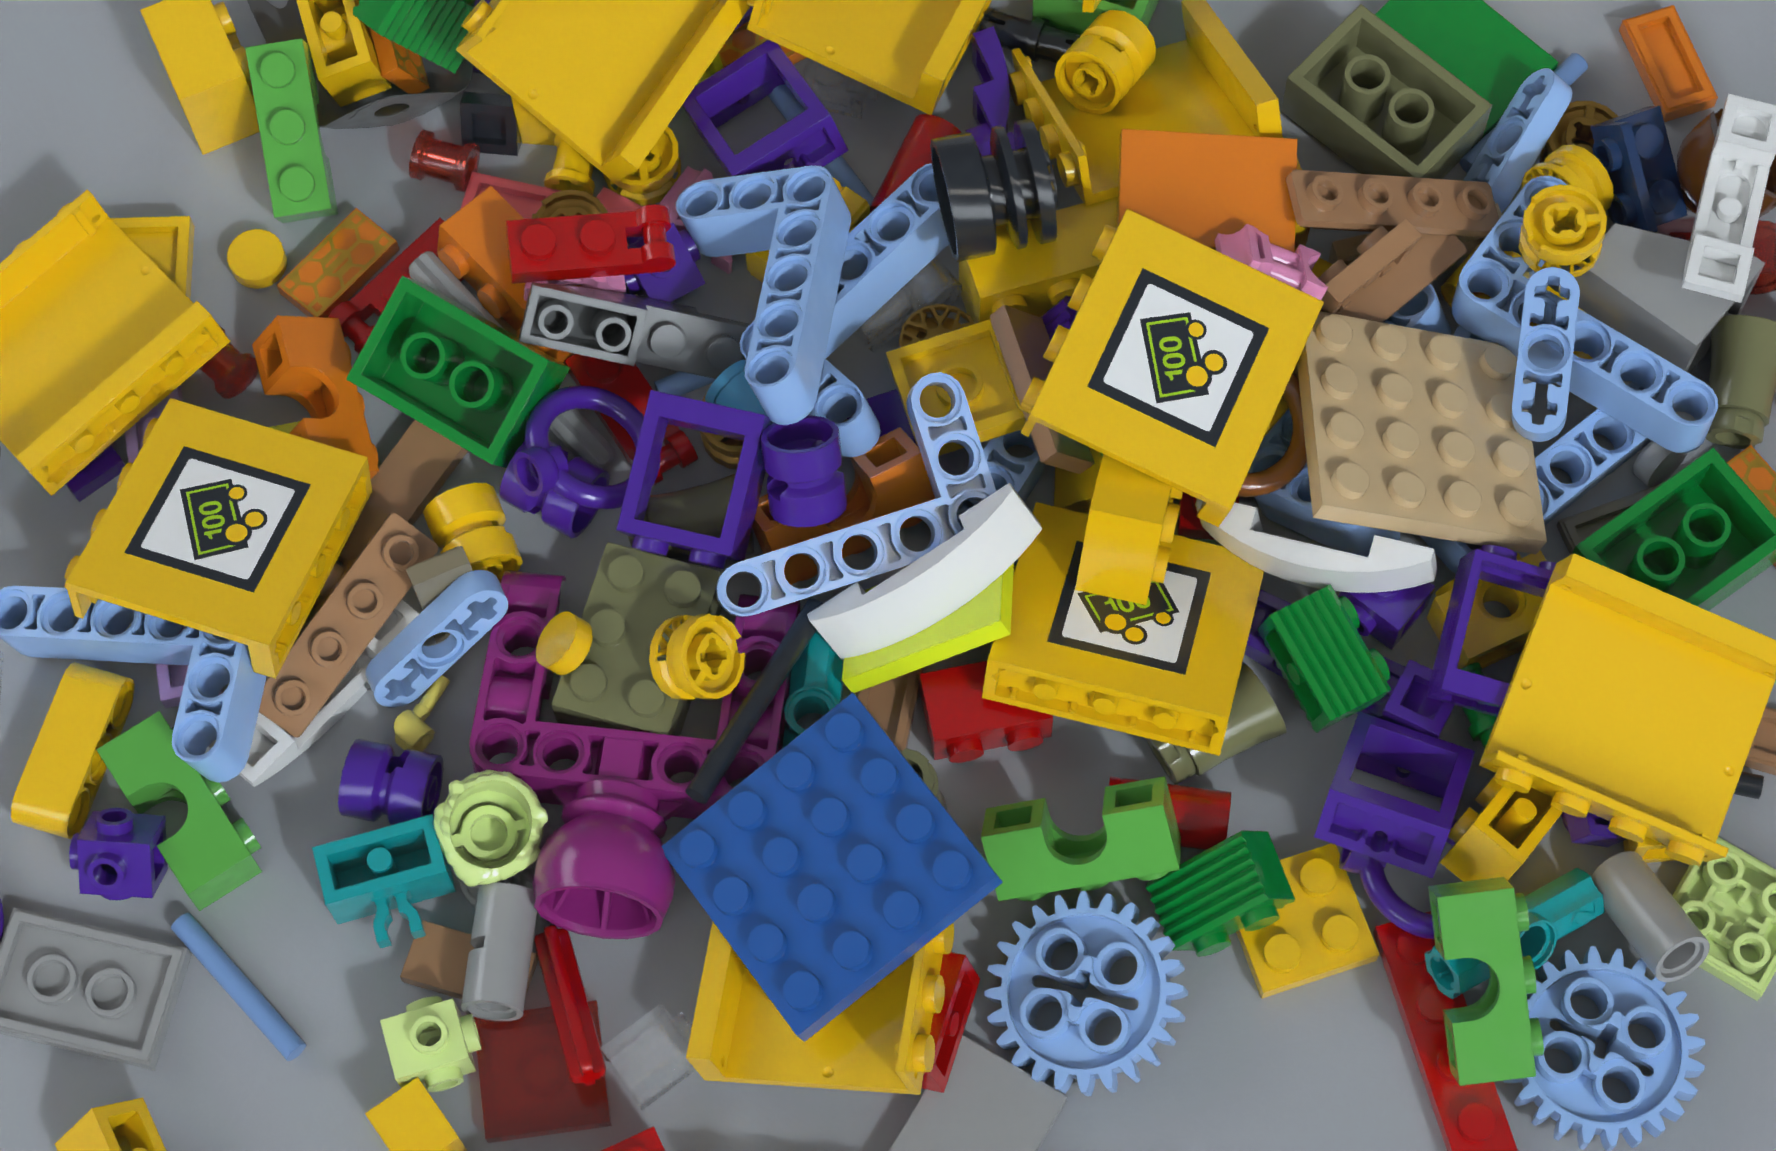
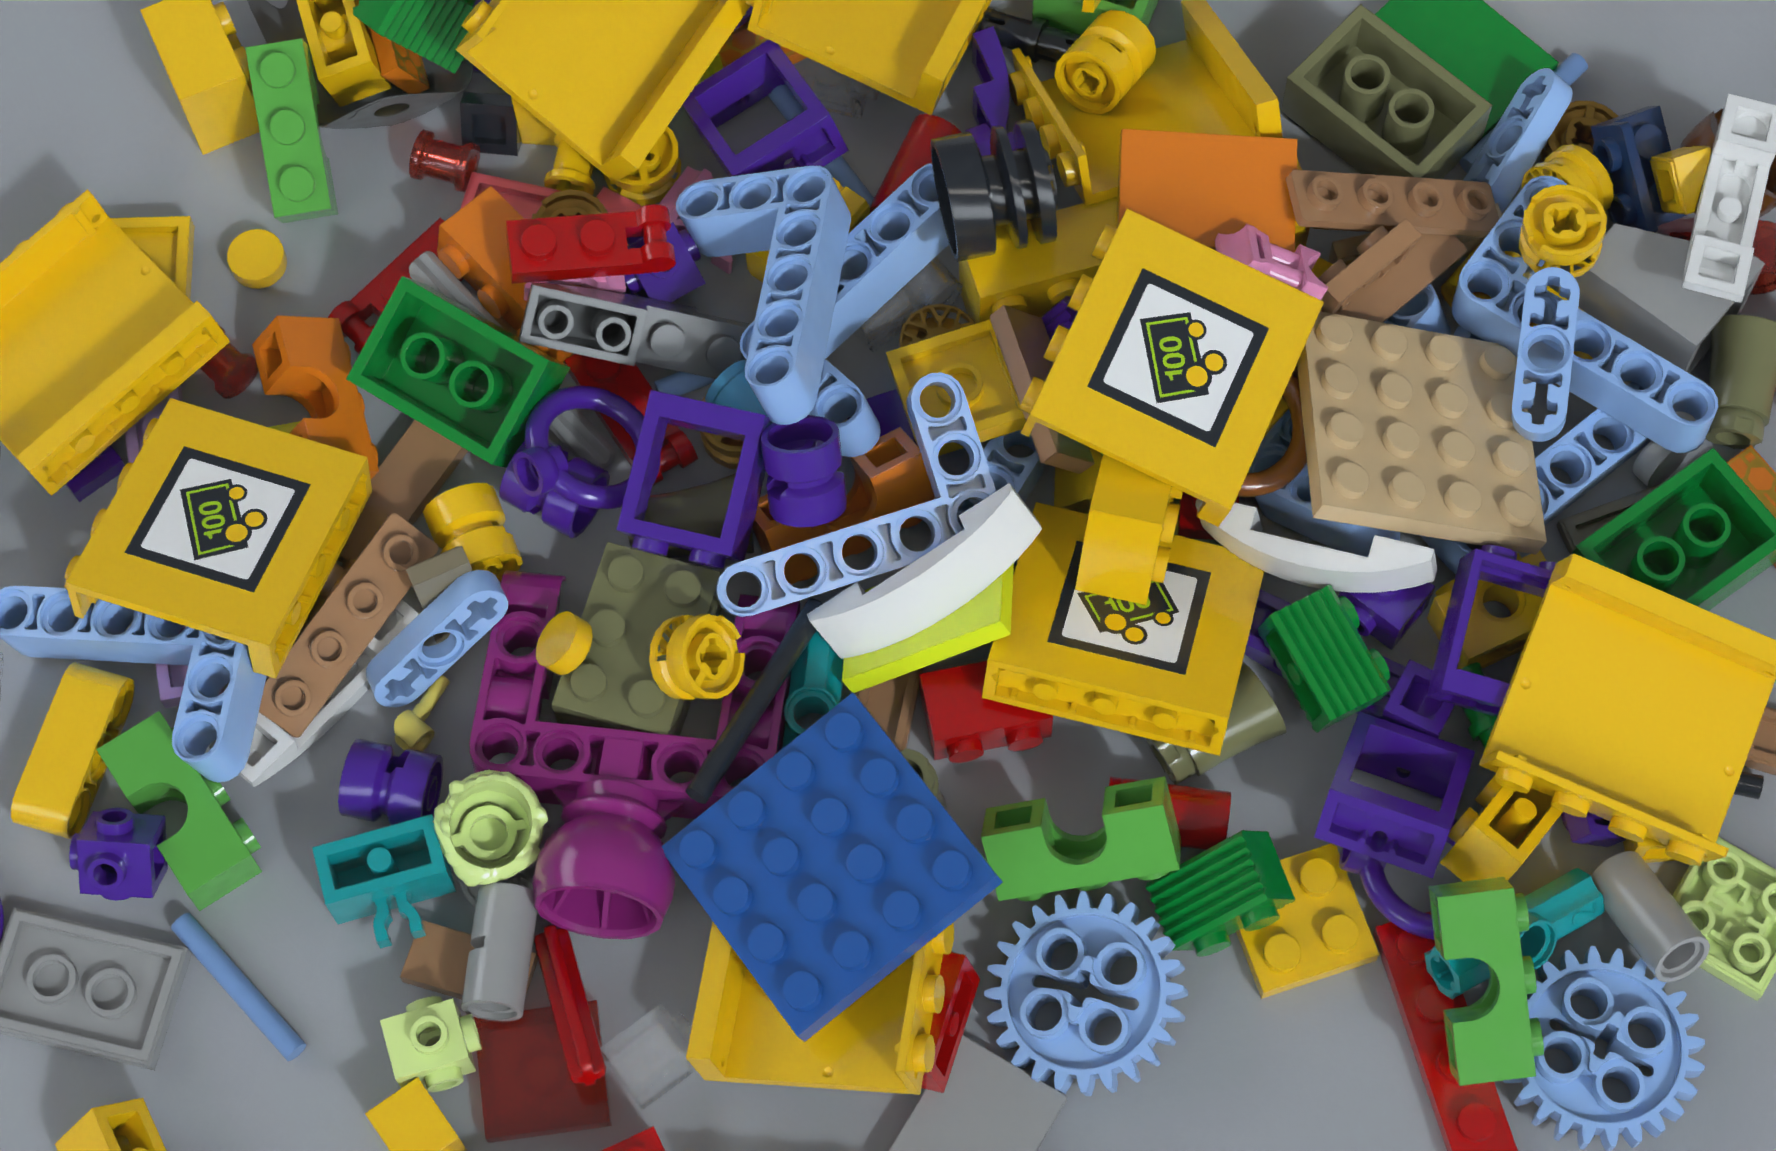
orange tile [277,208,400,318] -> none
orange tile [1619,5,1718,122] -> none
none -> yellow slope [1650,146,1711,215]

